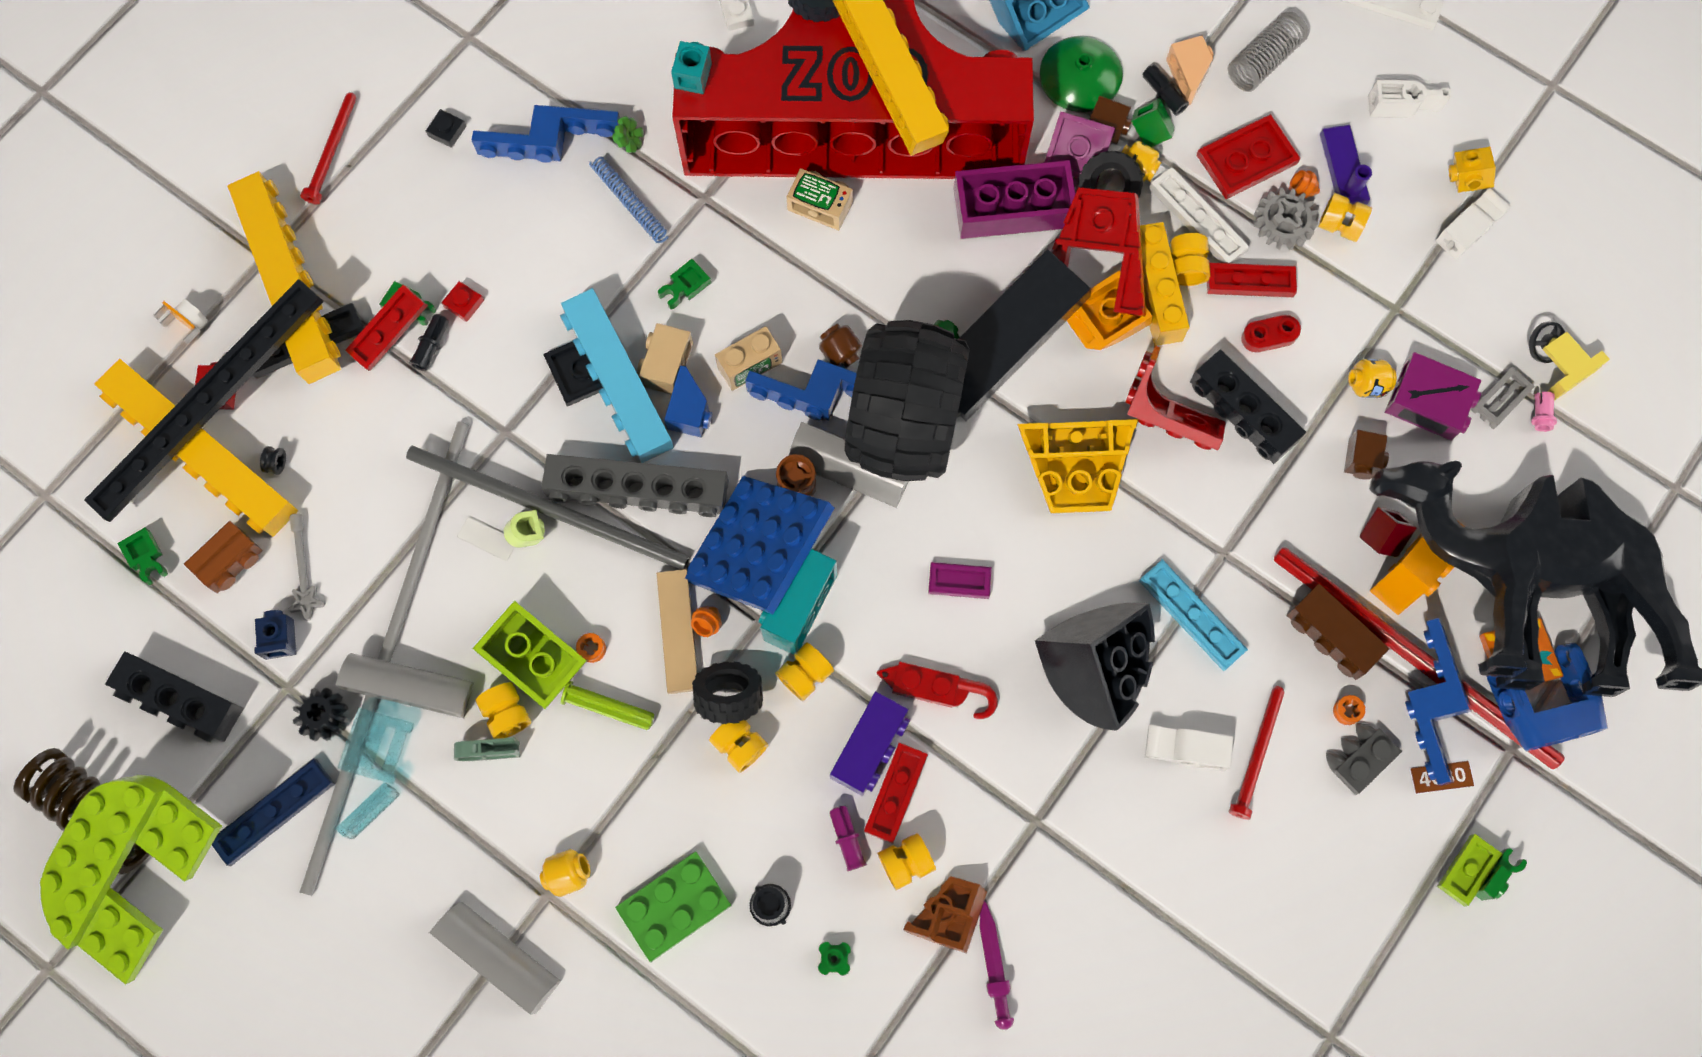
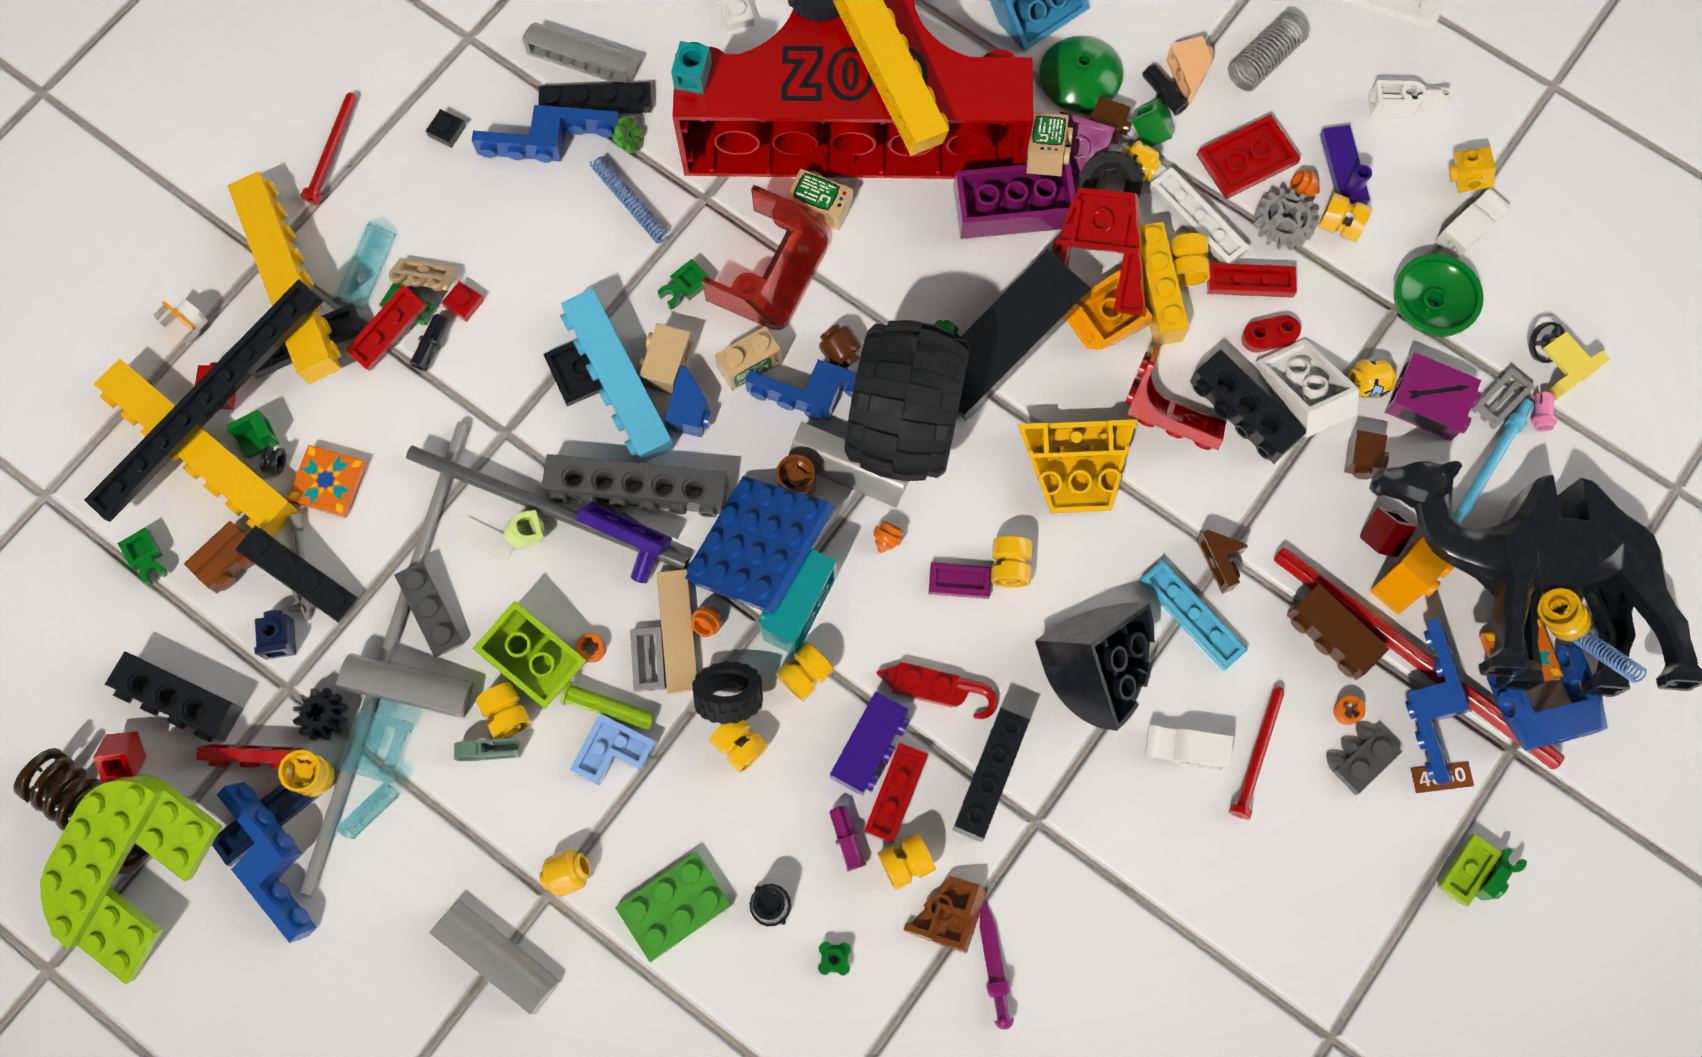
none -> red brick [93,731,146,783]
none -> red plate [196,744,303,769]
none -> blue bracket [217,782,317,943]
none -> green panel [226,410,280,459]
none -> black plate [235,525,358,623]
none -> yellow wheel [278,750,334,797]
none -> tile [287,445,367,518]
none -> clear light blue slope [332,221,396,310]
none -> tan plate [389,258,457,291]
none -> dark grey plate [394,562,463,658]
none -> light grey brick [522,22,641,83]
none -> black plate [538,82,651,114]
none -> light blue plate [570,714,657,785]
none -> dark purple piece [576,502,672,583]
none -> light grey tile [630,627,666,692]
none -> clear red windscreen [702,185,828,330]
none -> orange plate [873,520,904,553]
none -> black brick [952,708,1030,842]
none -> yellow wheel [991,536,1032,588]
none -> tan brick [1027,112,1073,176]
none -> reddish brown slope [1196,530,1248,594]
none -> white slope [1256,339,1359,438]
none -> green dish [1393,254,1484,337]
none -> medium azure bar [1454,399,1534,525]
none -> yellow wheel [1538,588,1591,641]
none -> medium blue piece [1571,631,1647,683]

